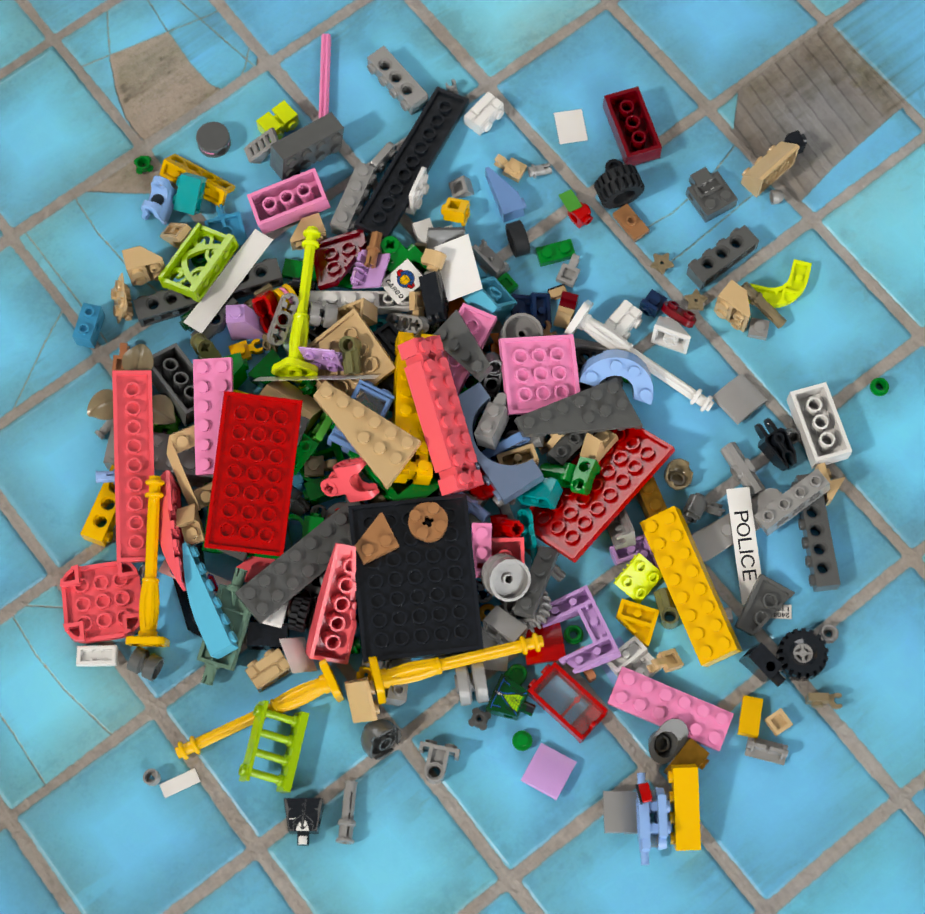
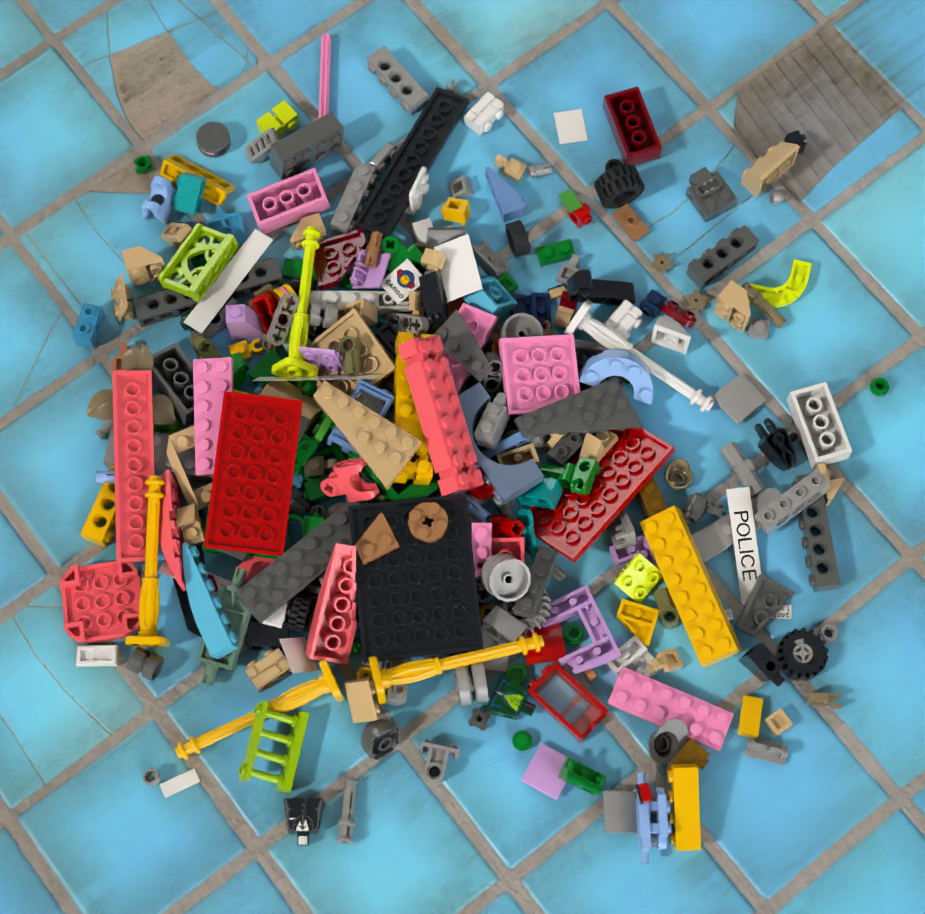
none -> green hinge [558,757,606,795]
none -> black beam [567,270,636,306]

